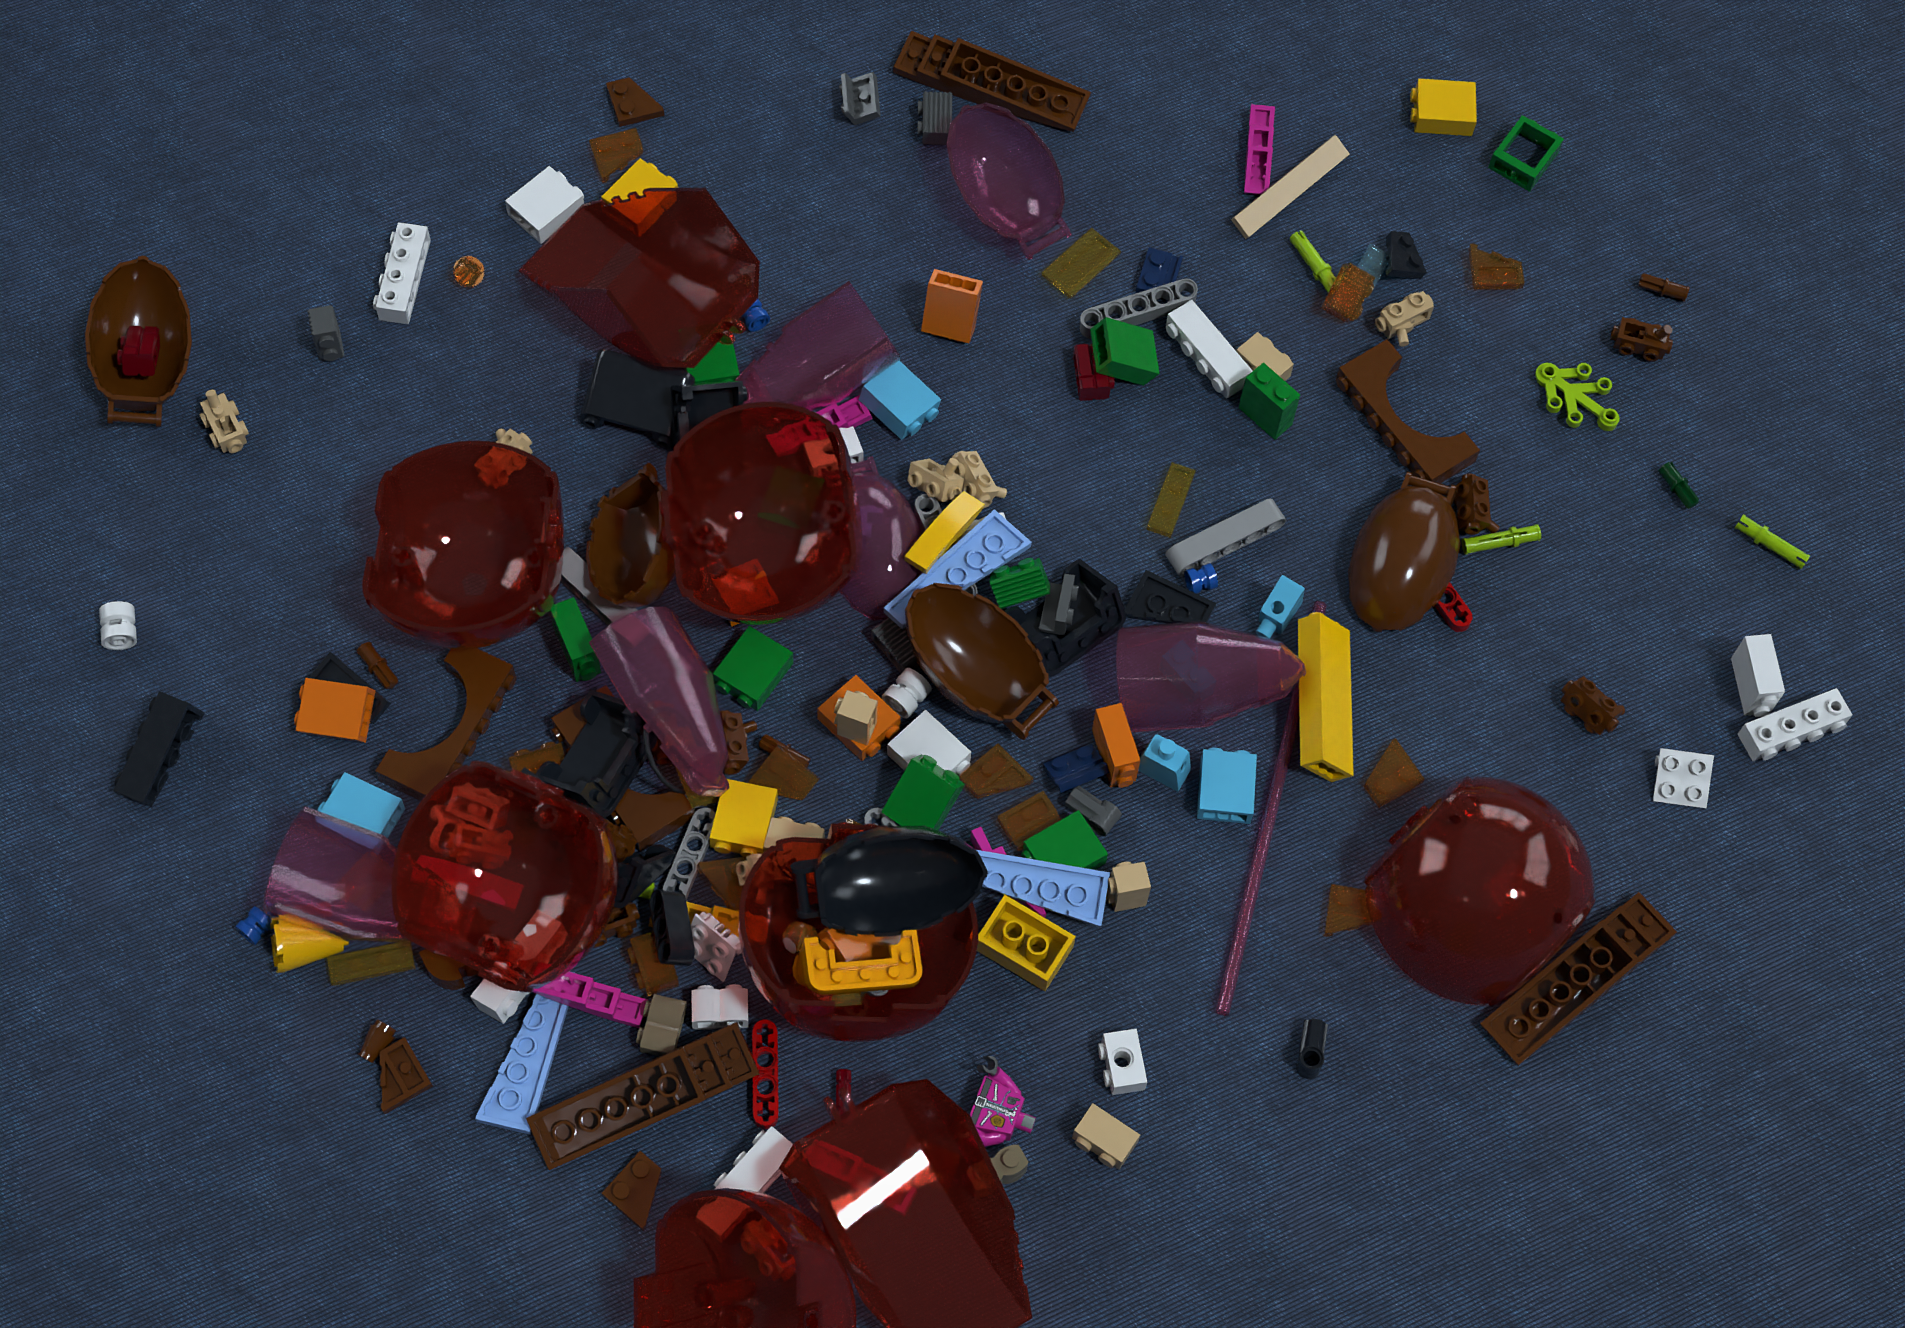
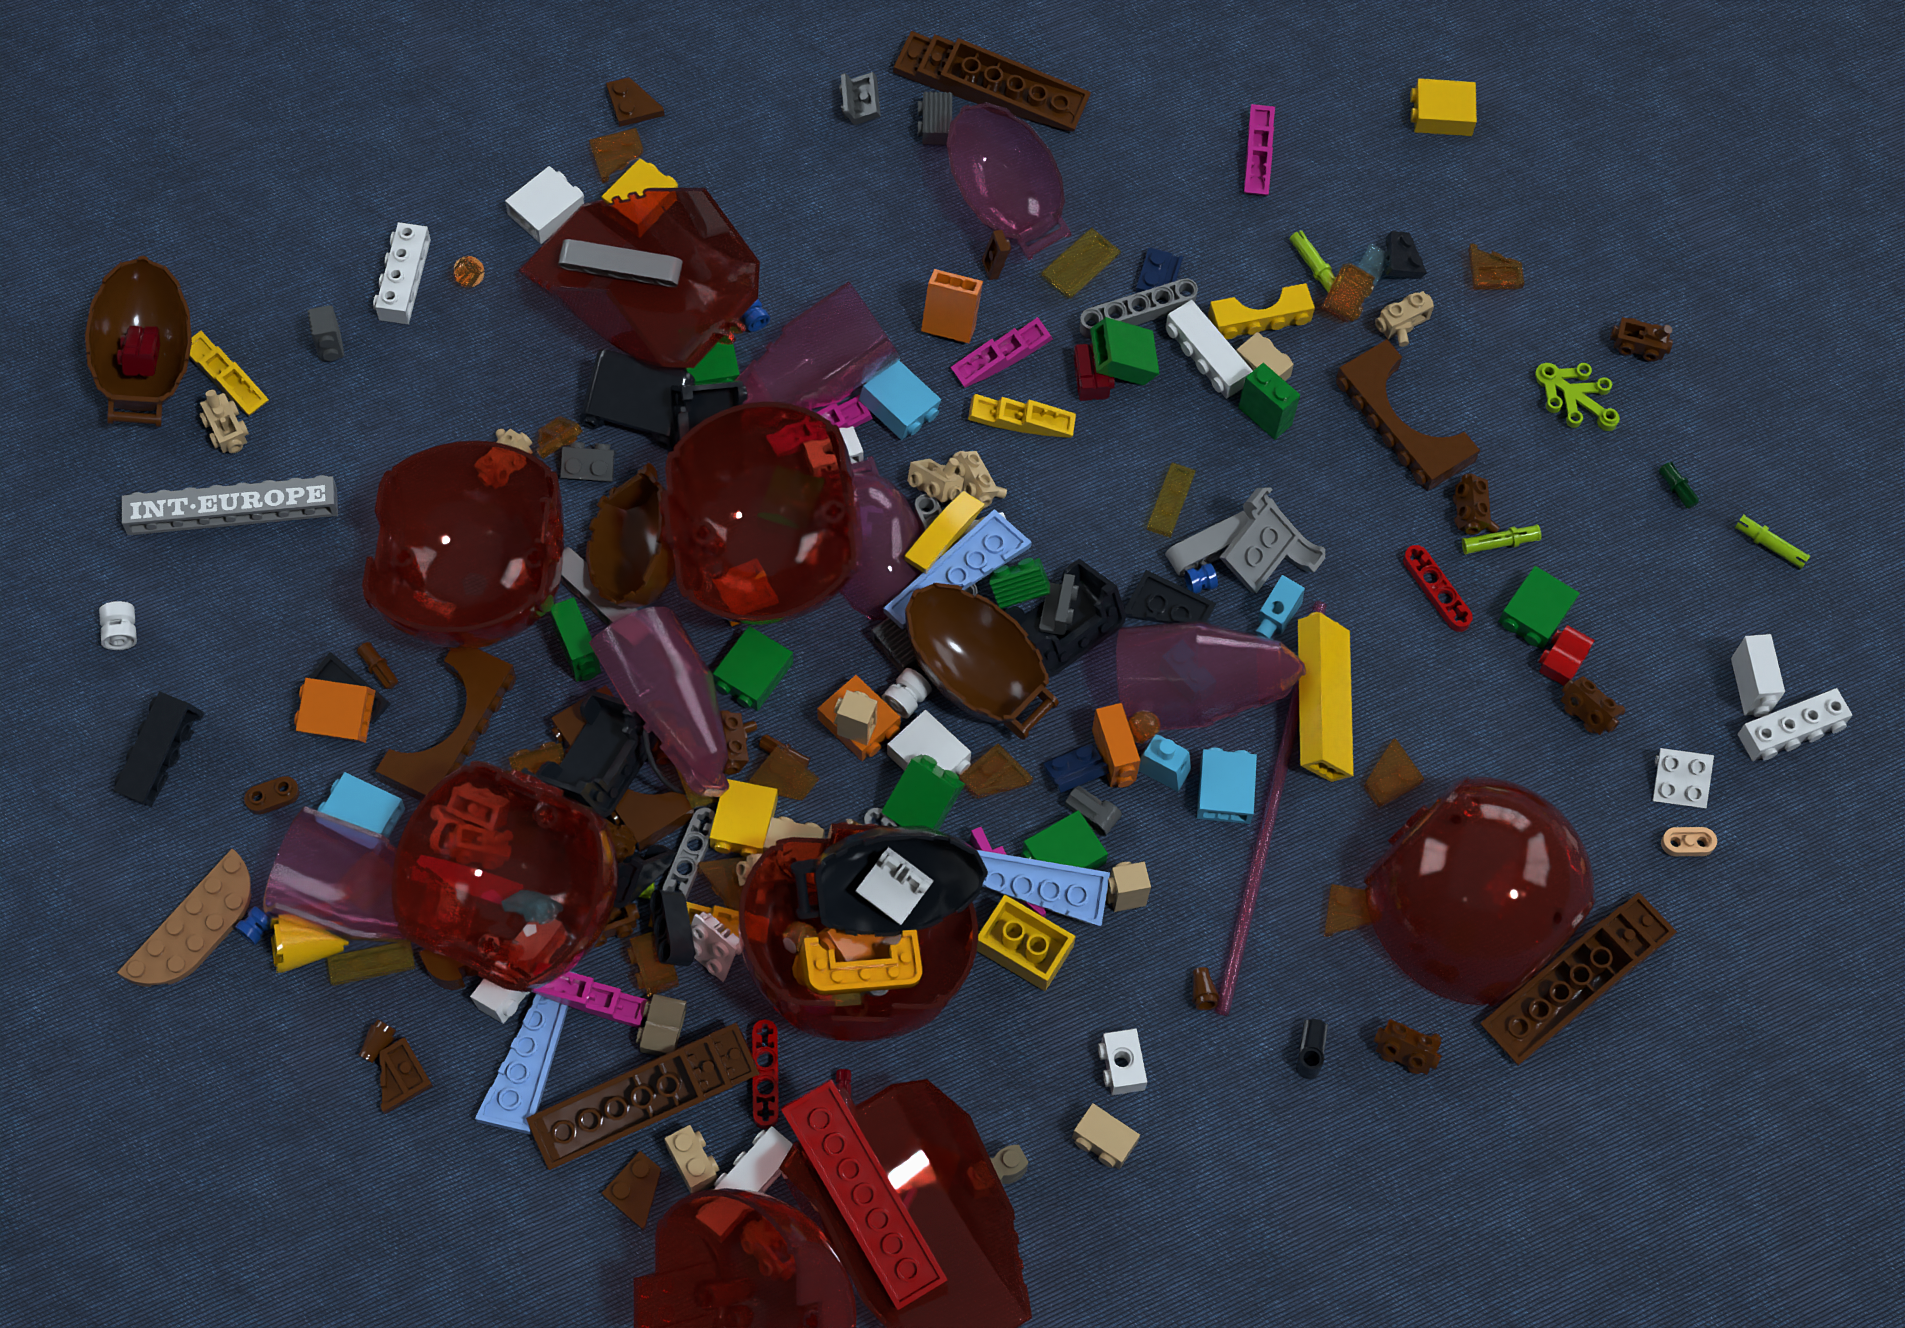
white brick [692,984,748,1030] -> none
torso [954,1056,1036,1147] -> none
clear orange plate [997,791,1062,851] -> none
tan tile [1231,135,1349,239] -> none
reddish brown windscreen [1348,472,1460,632] -> none
green window [1488,115,1564,192] -> none
reddish brown axle [1638,273,1690,302] -> none
none -> medium nougat plate [117,849,252,987]
none -> light grey brick [122,475,338,535]
none -> yellow slope [189,331,269,416]
none -> reddish brown plate [244,776,300,815]
none -> clear light blue slope [501,890,564,924]
none -> clear orange wing [537,416,583,459]
none -> light grey beam [558,239,683,287]
none -> dark grey bracket [561,442,617,481]
none -> tan brick [665,1125,719,1196]
none -> red plate [781,1079,948,1310]
none -> white hinge [855,847,933,925]
none -> dark pink slope [951,317,1053,388]
none -> yellow slope [968,394,1076,438]
none -> reddish brown plate [982,230,1011,280]
none -> clear orange piece [1128,710,1161,744]
none -> reddish brown cone [1192,967,1219,1011]
none -> yellow arch [1208,283,1315,339]
none -> light grey piece [1220,487,1325,593]
none -> reddish brown brick [1373,1019,1442,1075]
none -> green brick [1498,566,1580,650]
none -> red brick [1539,625,1595,686]
none -> light nougat plate [1661,827,1717,856]

